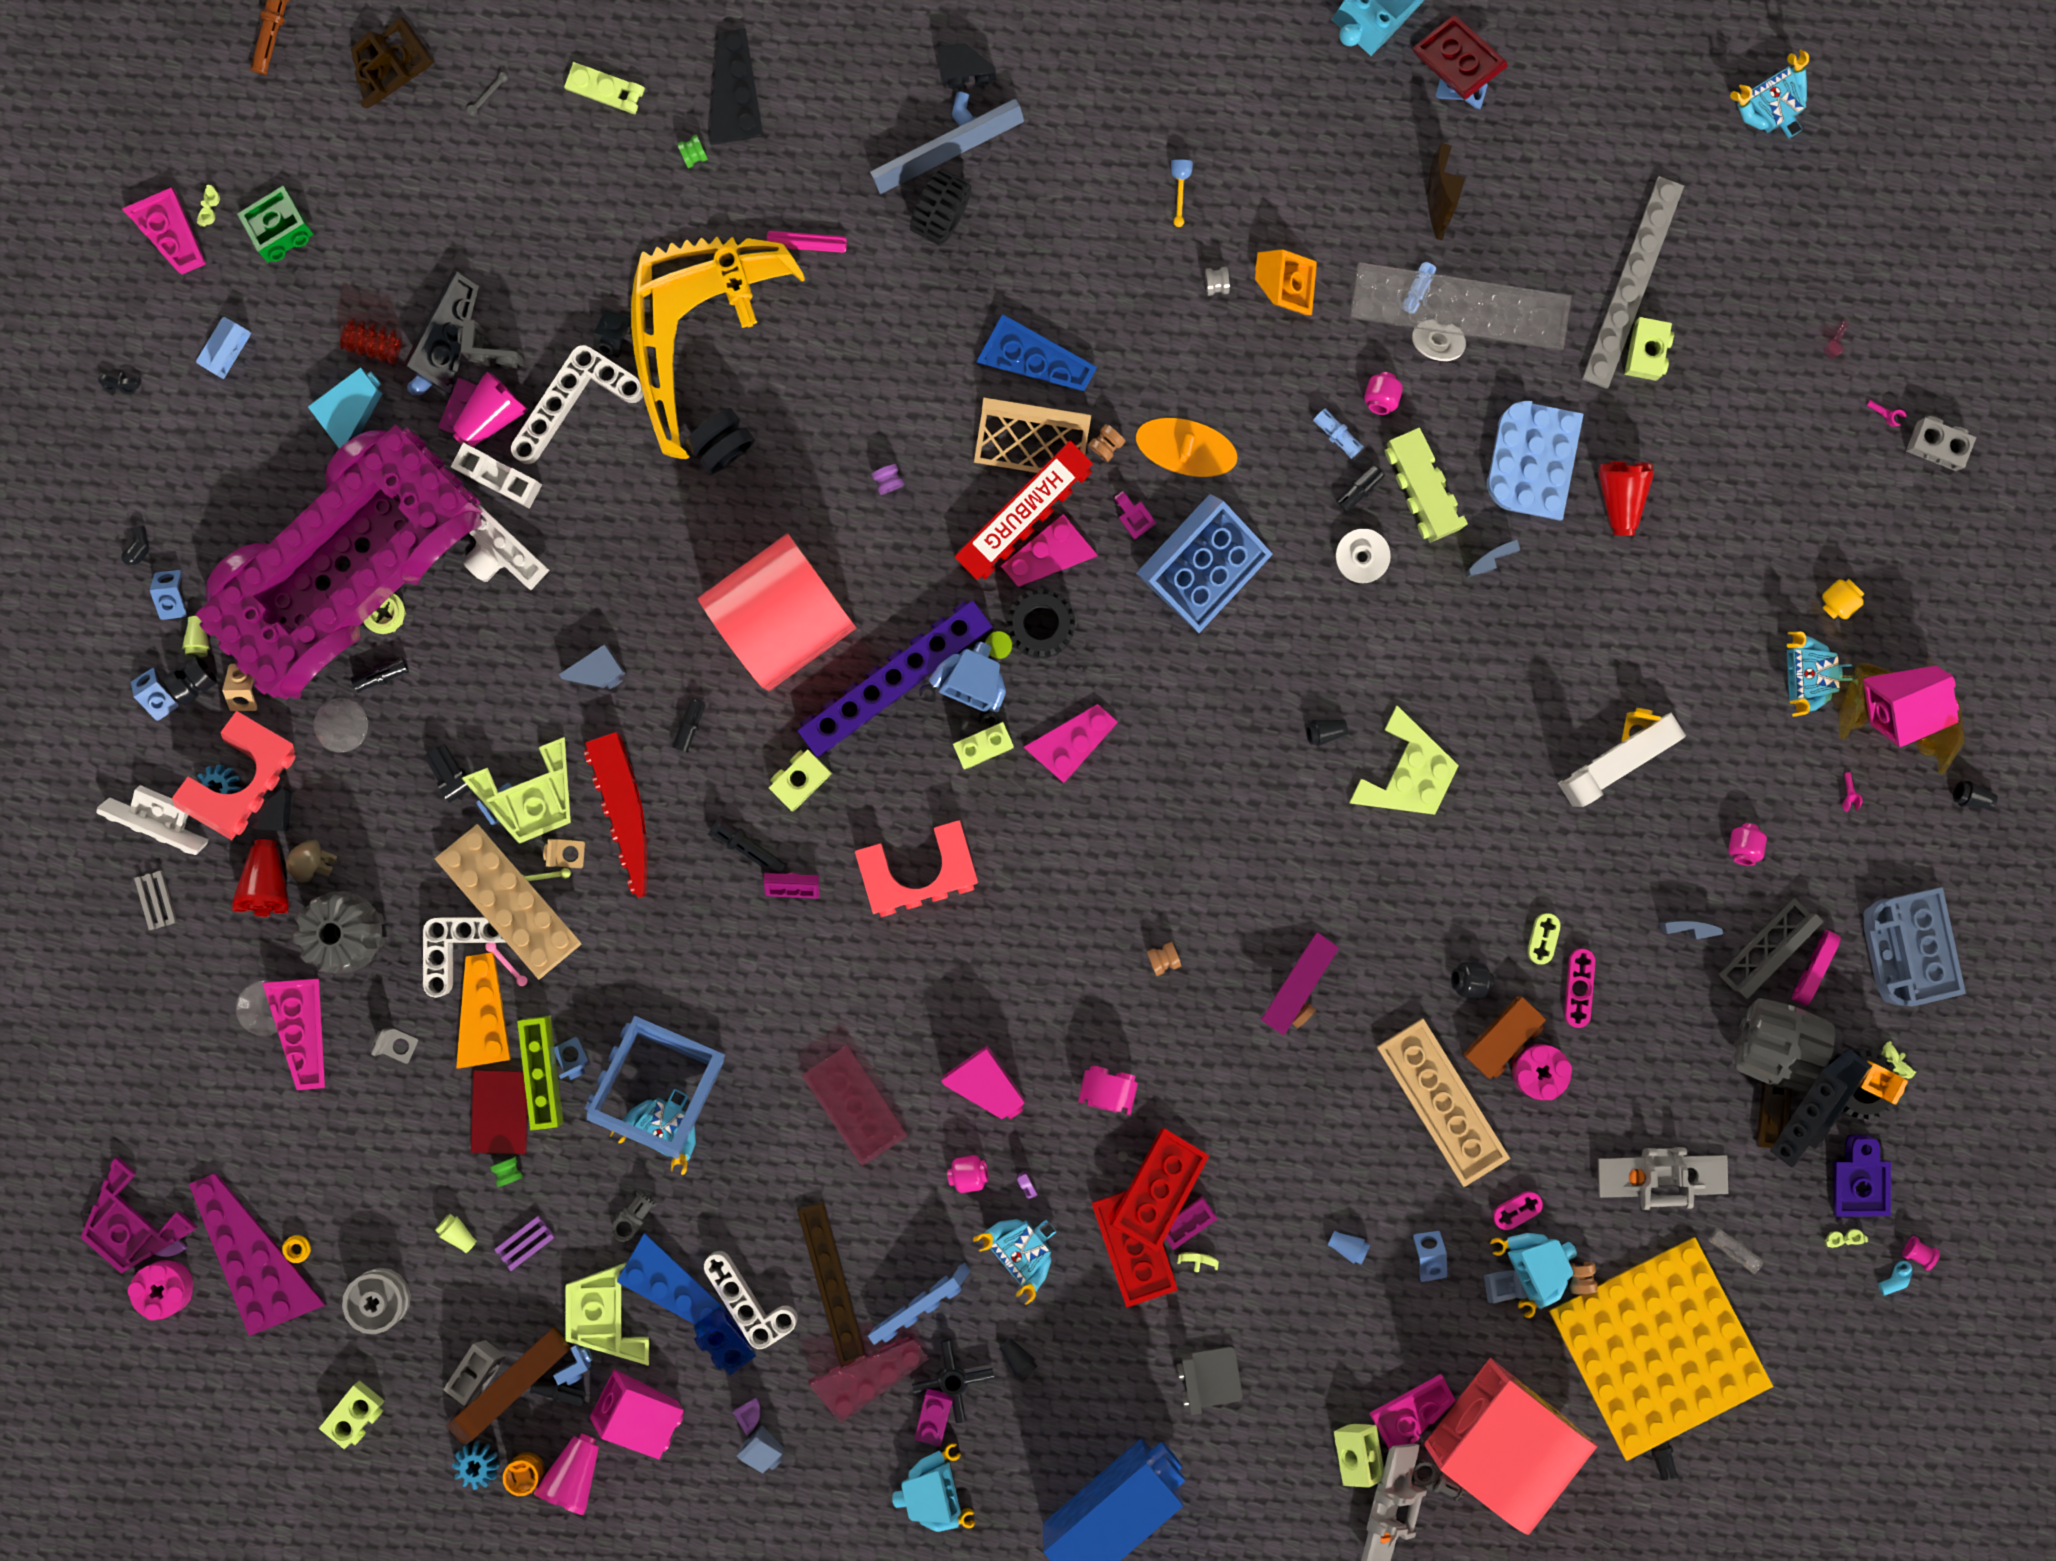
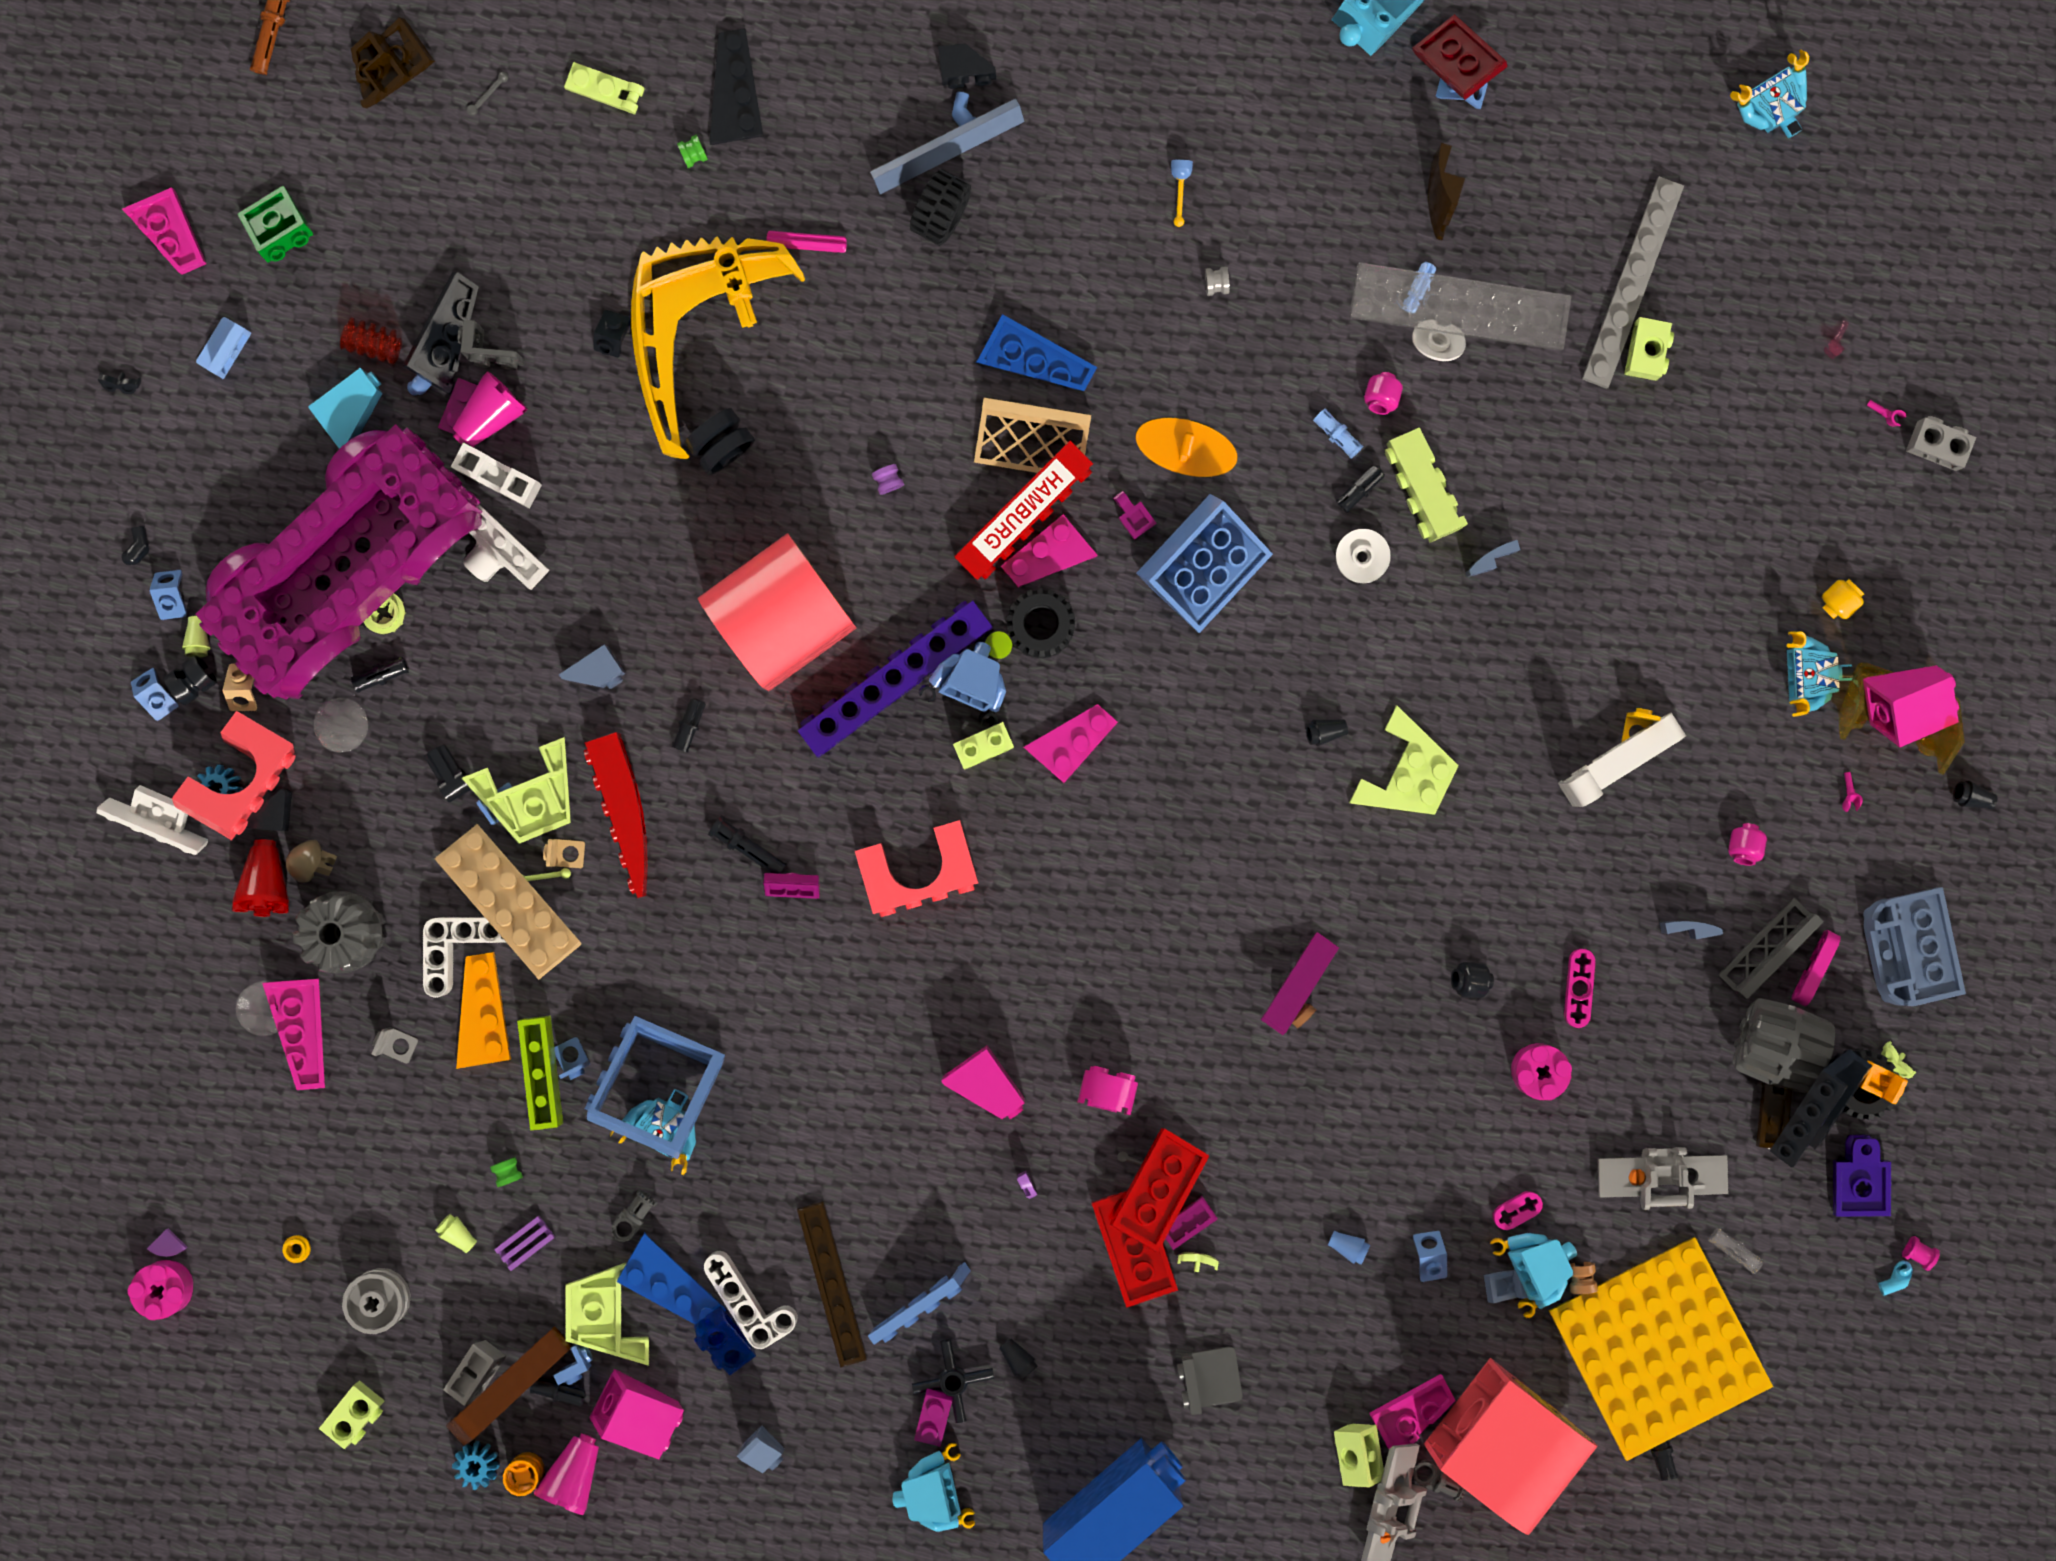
magenta wing [80,1157,198,1273] -> none
light grey tile [134,870,178,930] -> none
magenta wing [189,1173,327,1336] -> none
yellowish green piece [197,185,220,227] -> none
dark red tile [471,1070,528,1154] -> none
bright pink hinge [485,943,528,986] -> none
white beam [511,345,643,464] -> none
medium lavender tile [733,1397,761,1436] -> none
yellowish green brick [769,750,832,811] -> none
clear pink plate [802,1044,908,1166] -> none
clear pink wing [808,1335,929,1423] -> none
dark pink head [947,1155,989,1193] -> none
torso [973,1219,1056,1305] -> none
medium nougat wheel [1088,424,1126,462] -> none
medium nougat wheel [1146,942,1182,976] -> none
light orange slope [1255,249,1317,315] -> none
tan plate [1376,1018,1510,1187] -> none
dark orange brick [1462,996,1546,1079] -> none
light blue plate [1486,401,1583,521] -> none
yellowish green beam [1527,913,1560,964] -> none
red cone [1598,461,1654,536] -> none
yellowish green piece [1825,1228,1868,1248] -> none

